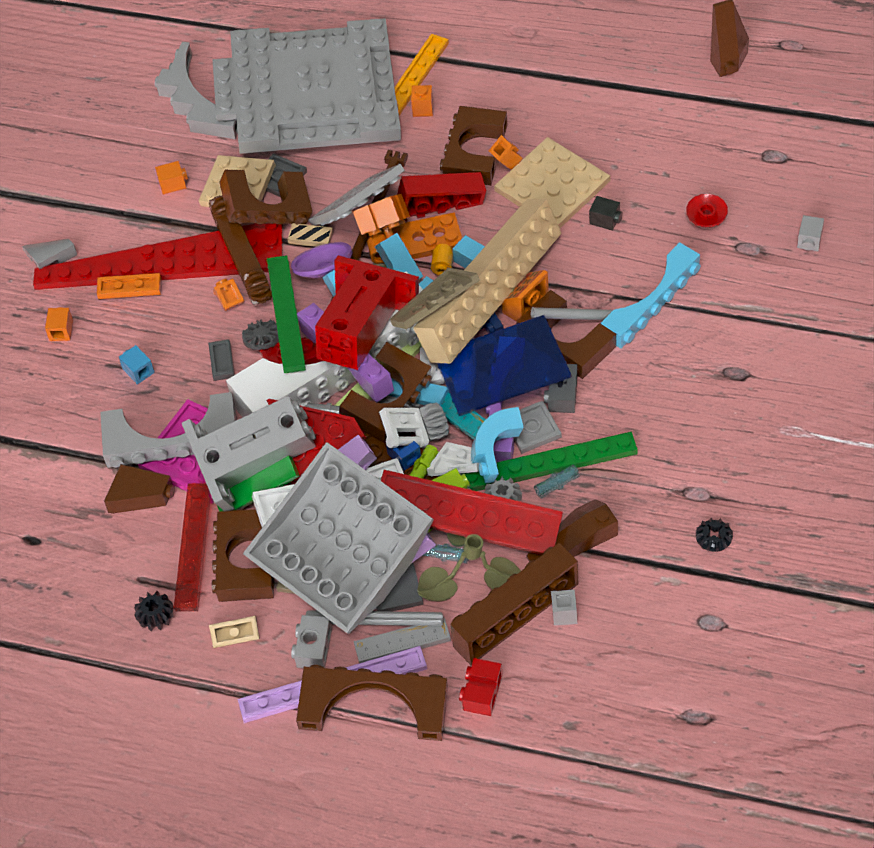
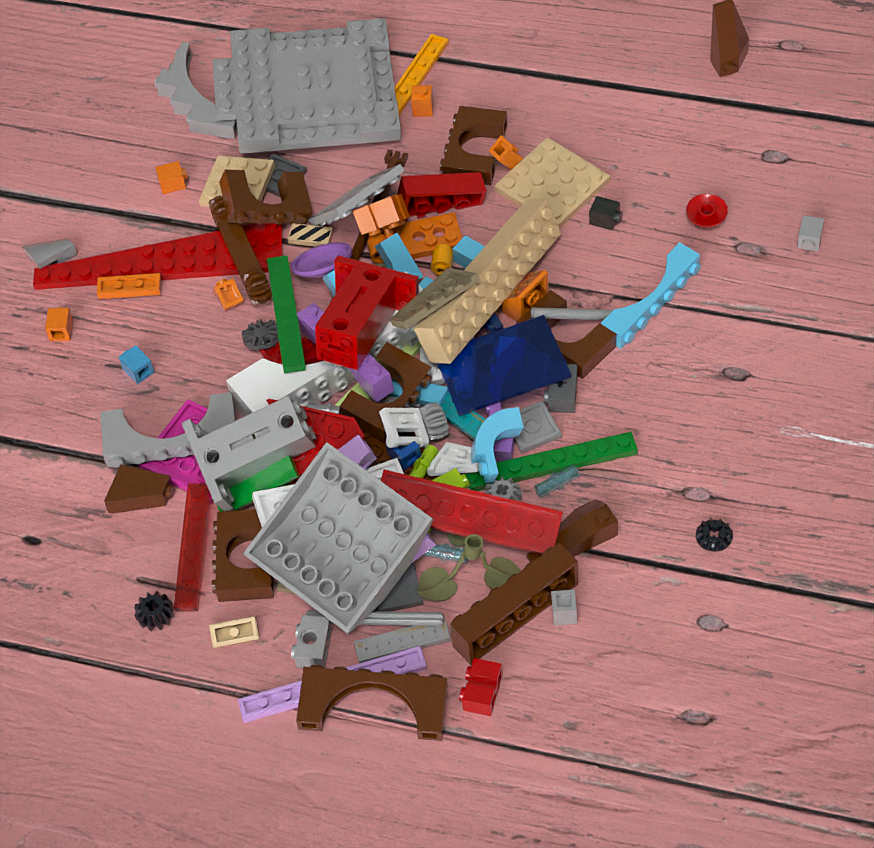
dark grey tile [208,339,235,381] -> none

